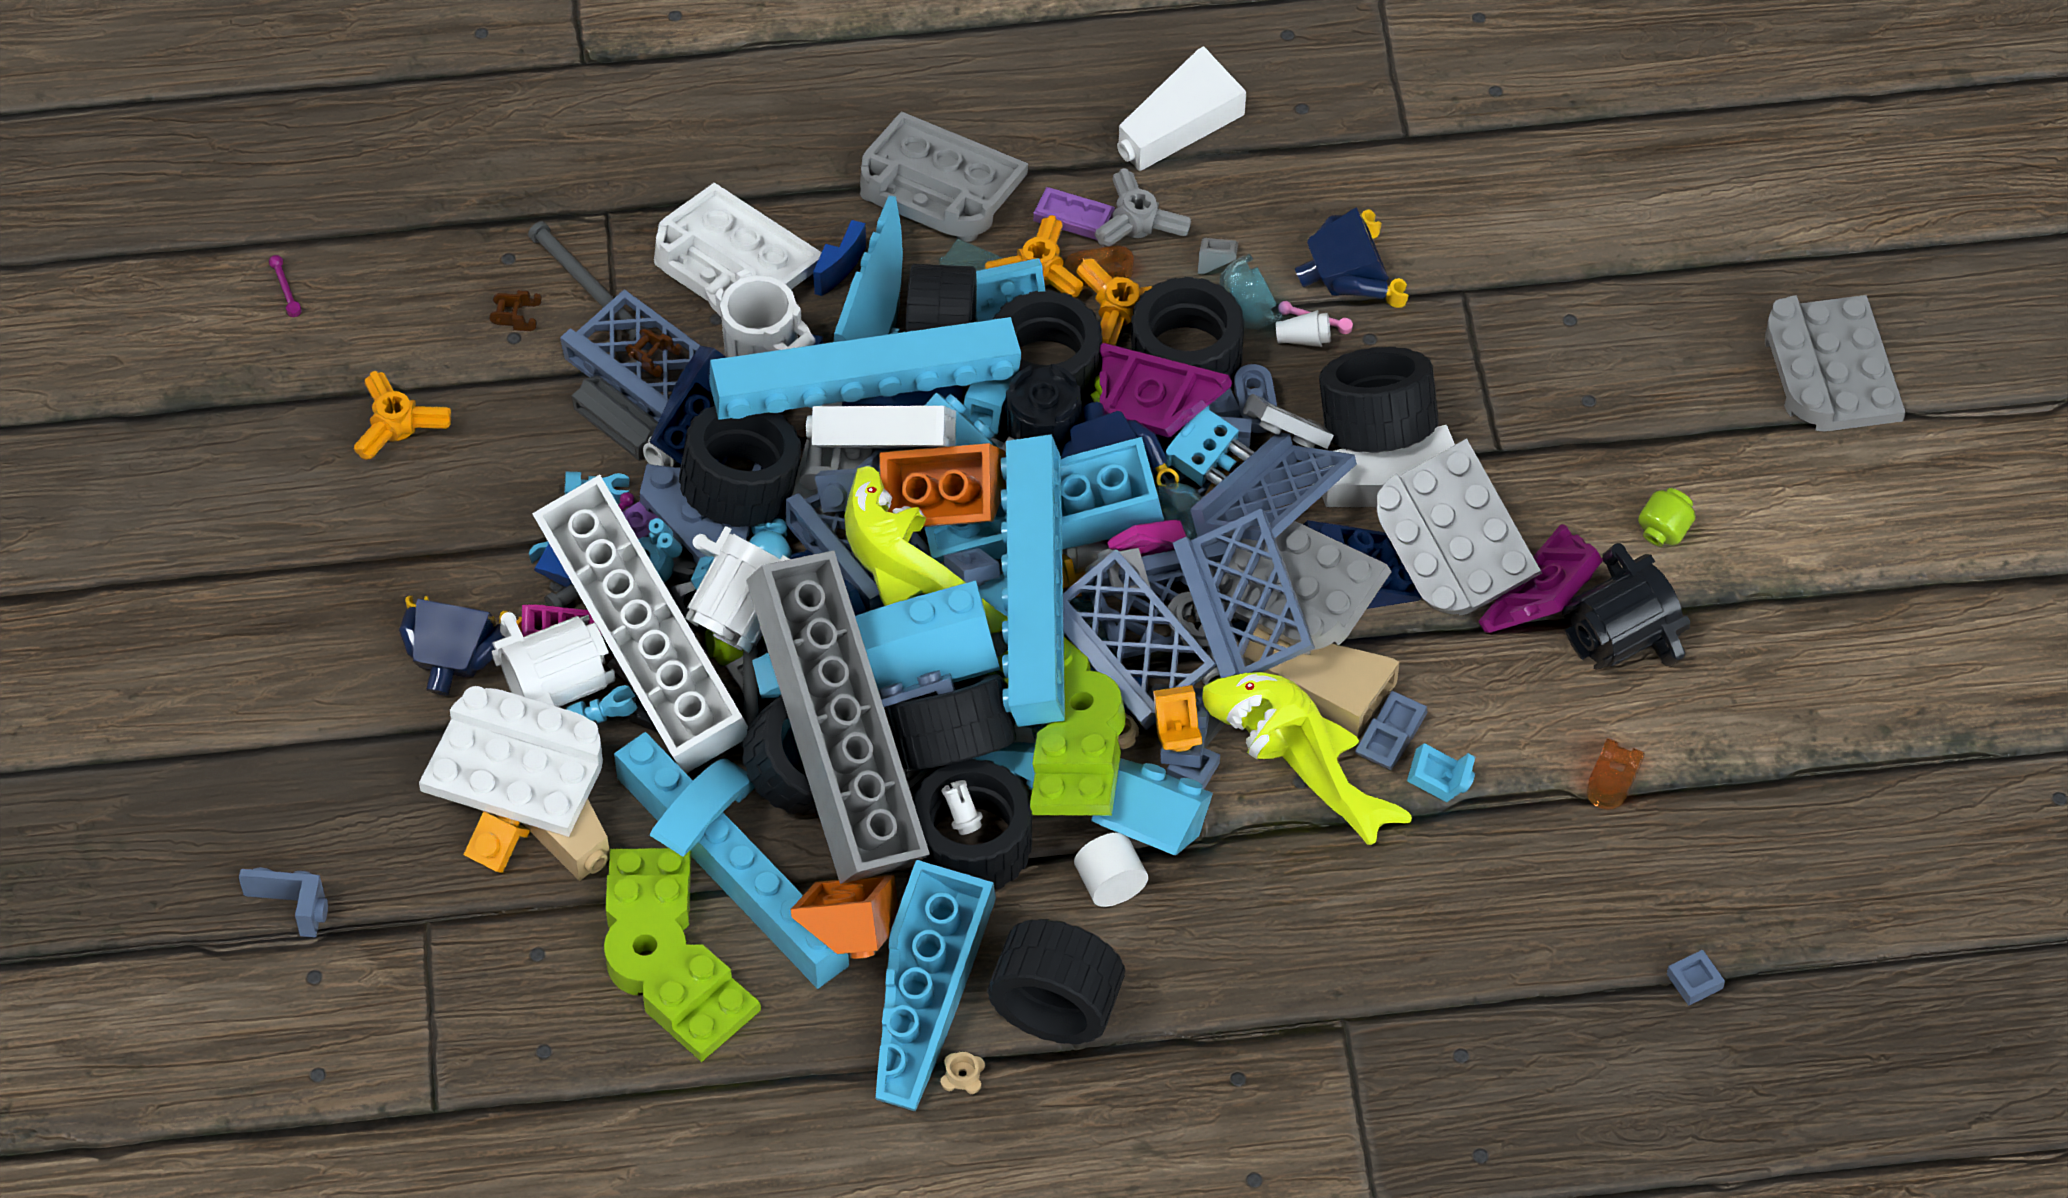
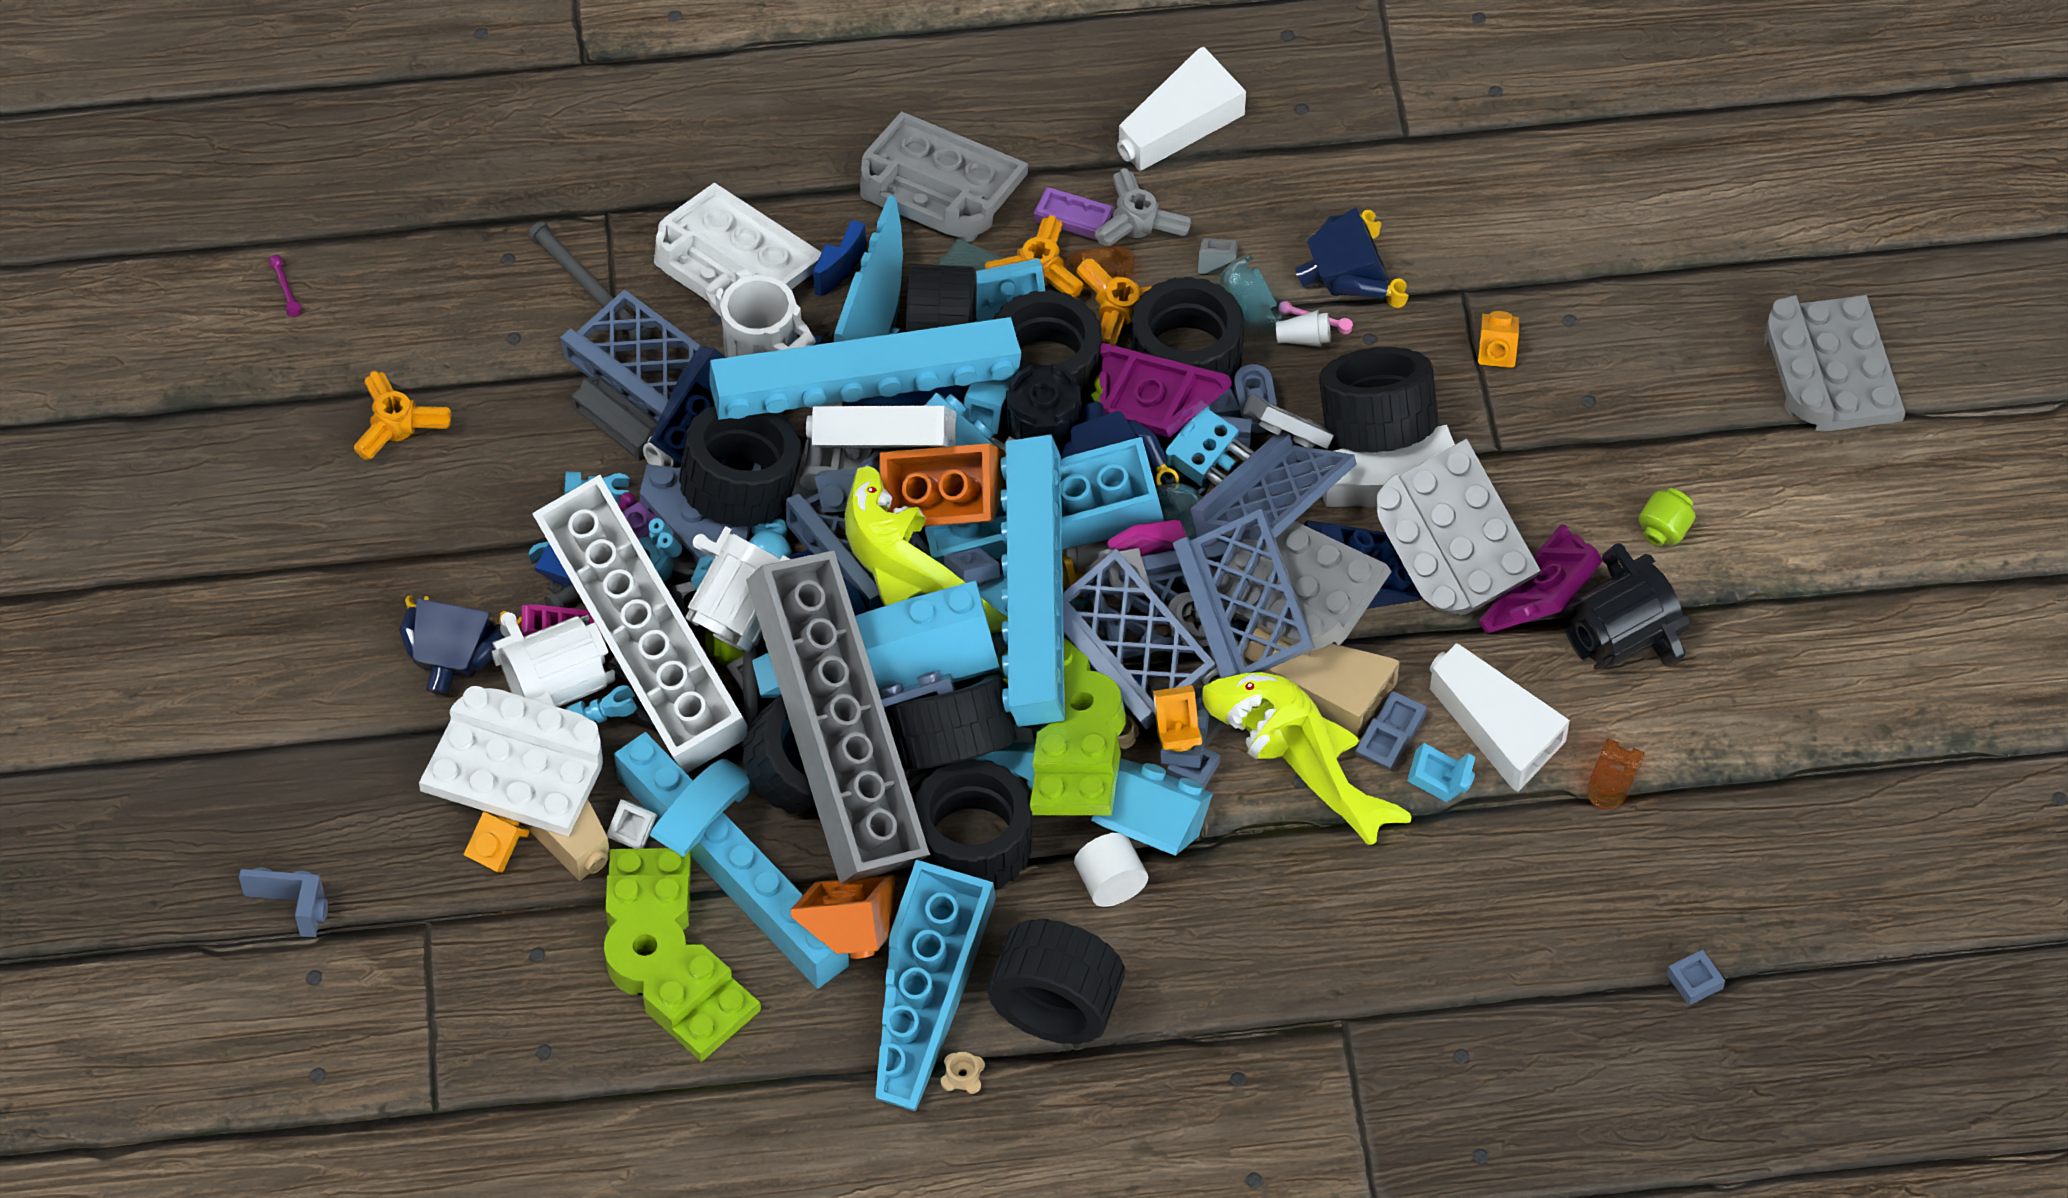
reddish brown piece [489,290,542,331] -> none
reddish brown piece [625,328,683,377] -> none
white pin [941,780,983,835] -> none
none -> white slope [606,799,658,849]
none -> white slope [1430,643,1570,792]
none -> light orange bracket [1478,311,1519,368]

